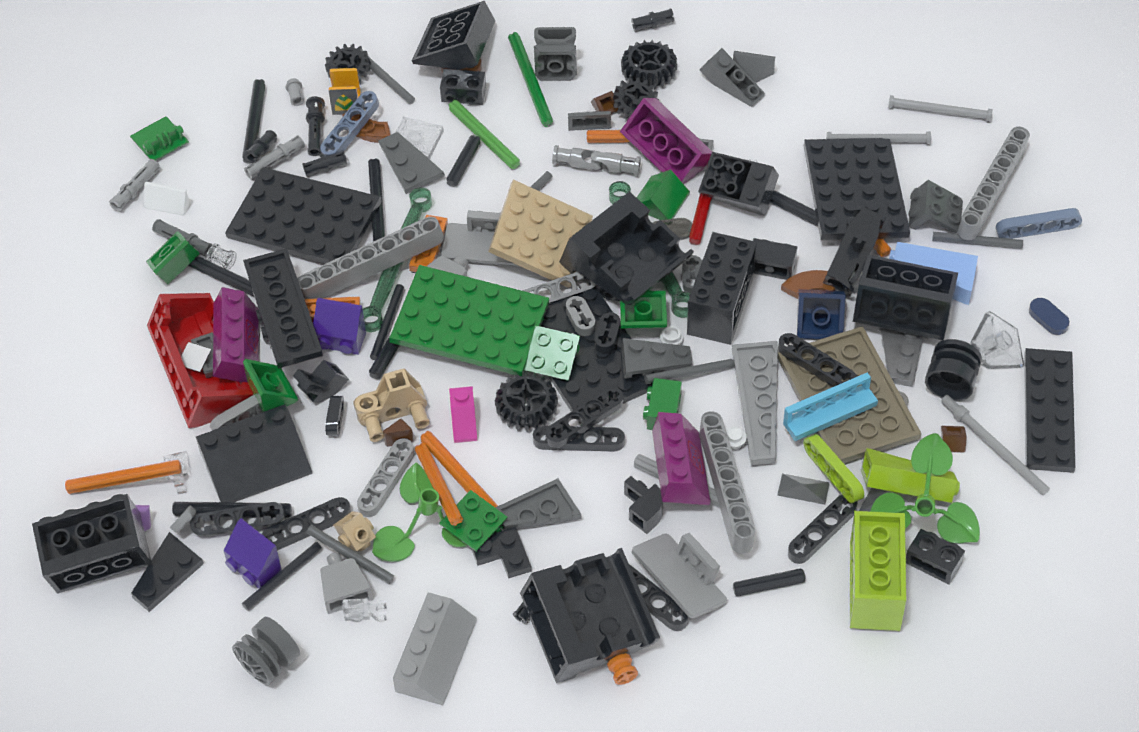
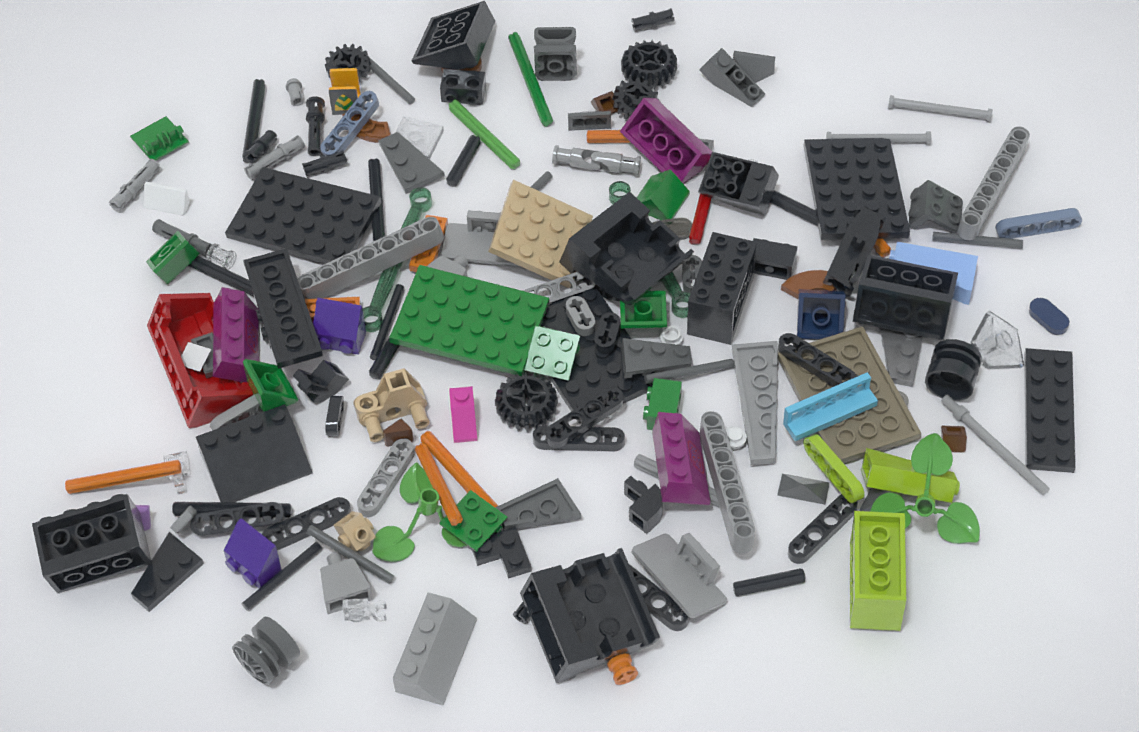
black brick [906,529,965,585] -> none

